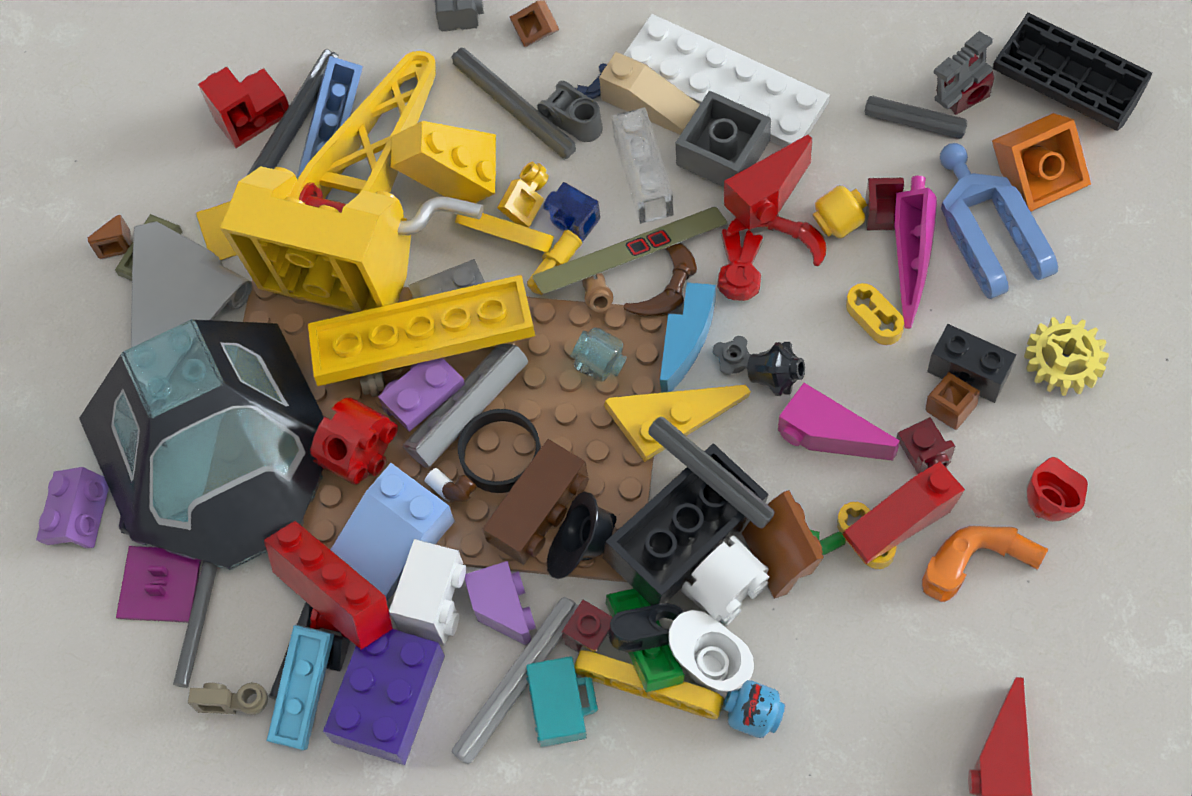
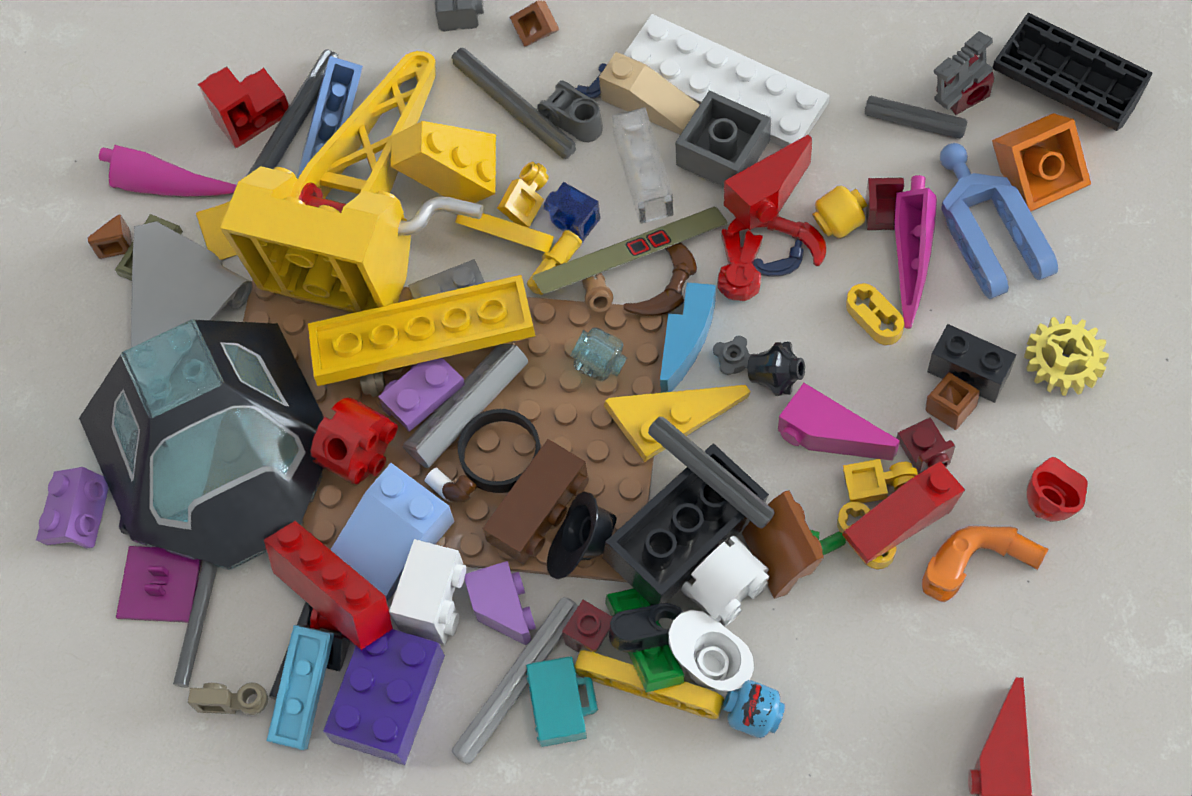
none -> dark pink piece [99,145,237,197]
none -> dark blue piece [753,239,804,276]
none -> yellow plate [843,459,918,503]

